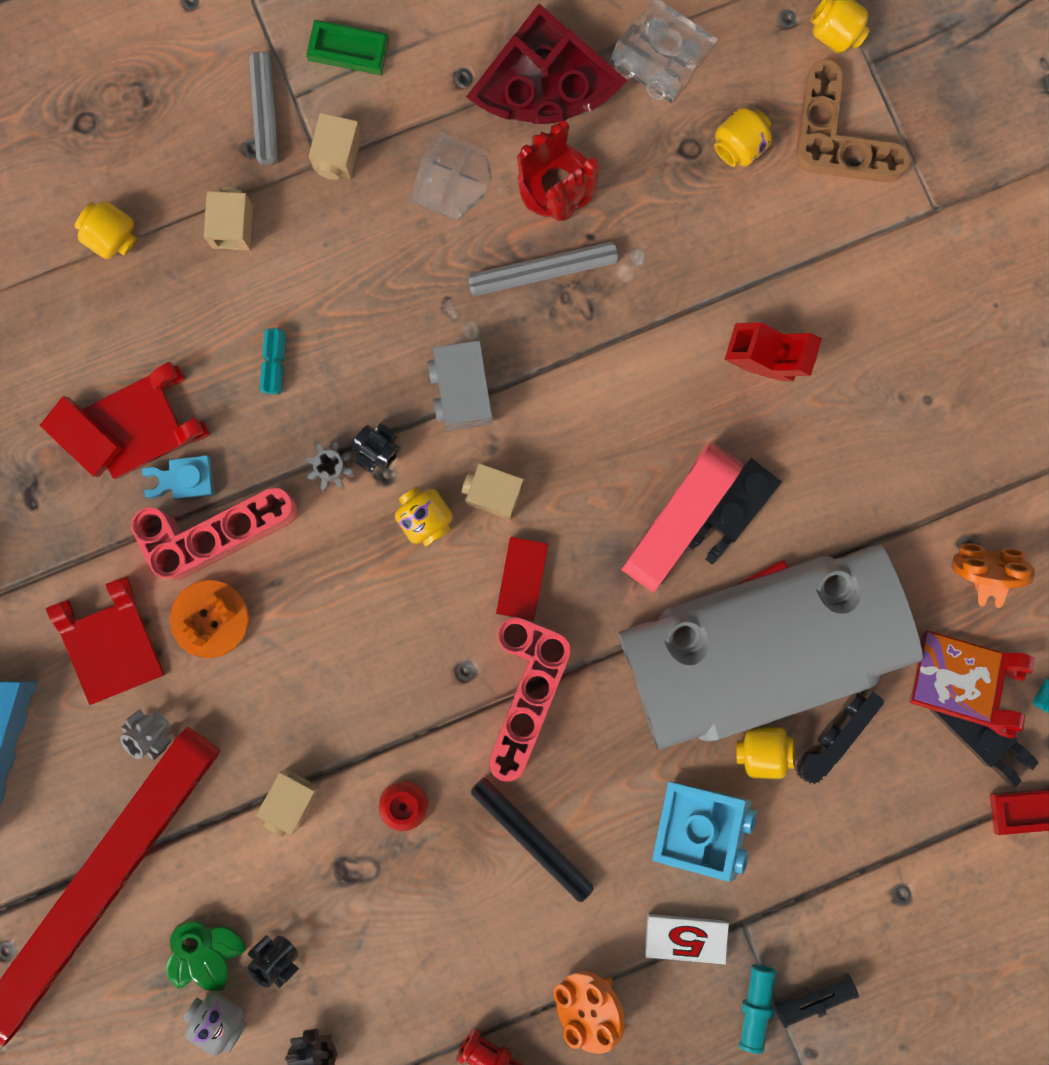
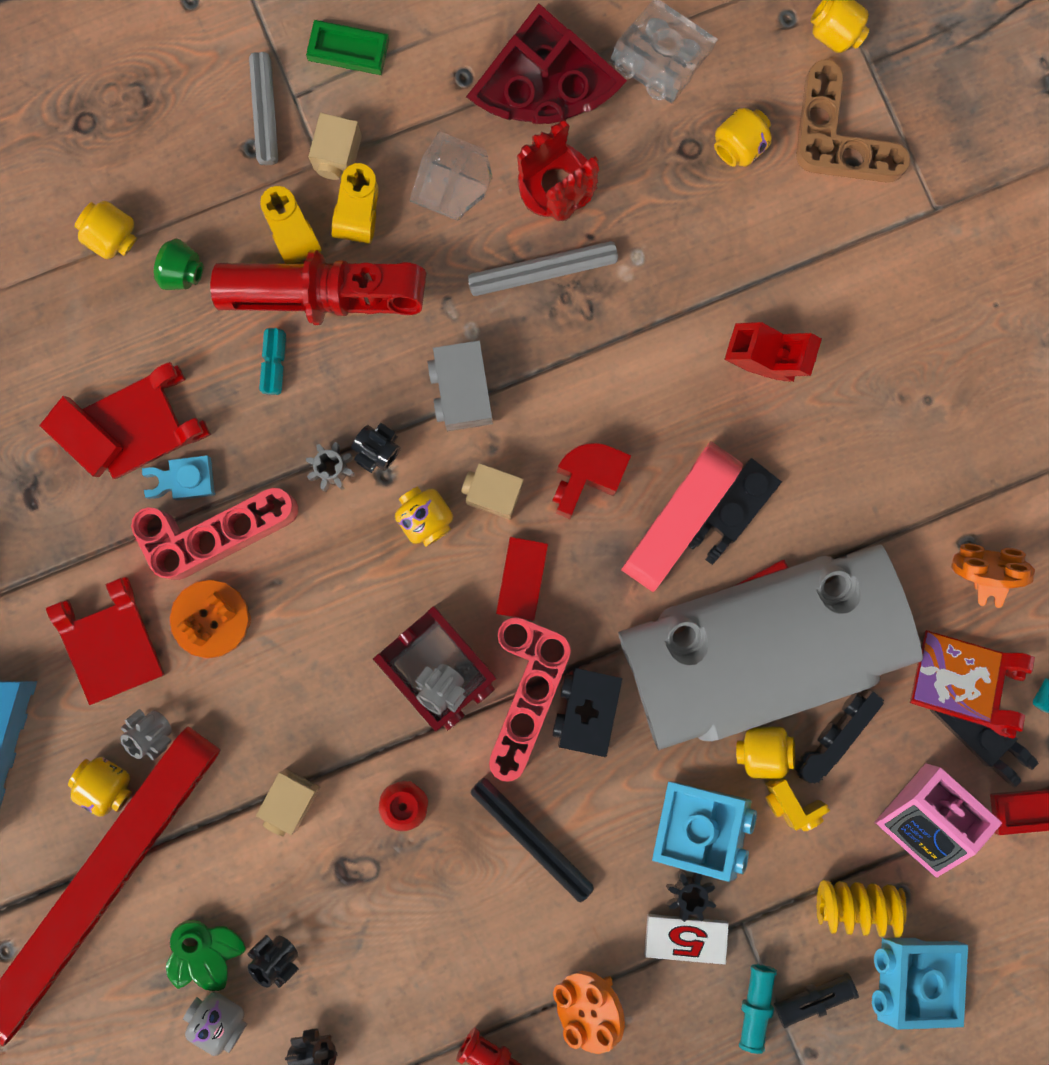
tan brick [204,187,253,250] -> none
none -> yellow head [68,757,132,817]
none -> green cone [153,238,204,290]
none -> red piece [210,250,427,325]
none -> yellow piece [260,186,322,264]
none -> yellow piece [332,163,379,244]
none -> window [373,606,496,732]
none -> light grey gear [415,664,465,715]
none -> red brick [552,443,631,519]
none -> black brick [552,668,623,757]
none -> black gear [666,870,716,922]
none -> yellow bracket [765,779,830,831]
none -> yellow piece [816,880,907,938]
none -> medium azure plate [872,938,968,1030]
none -> bright pink slope [874,763,1002,878]

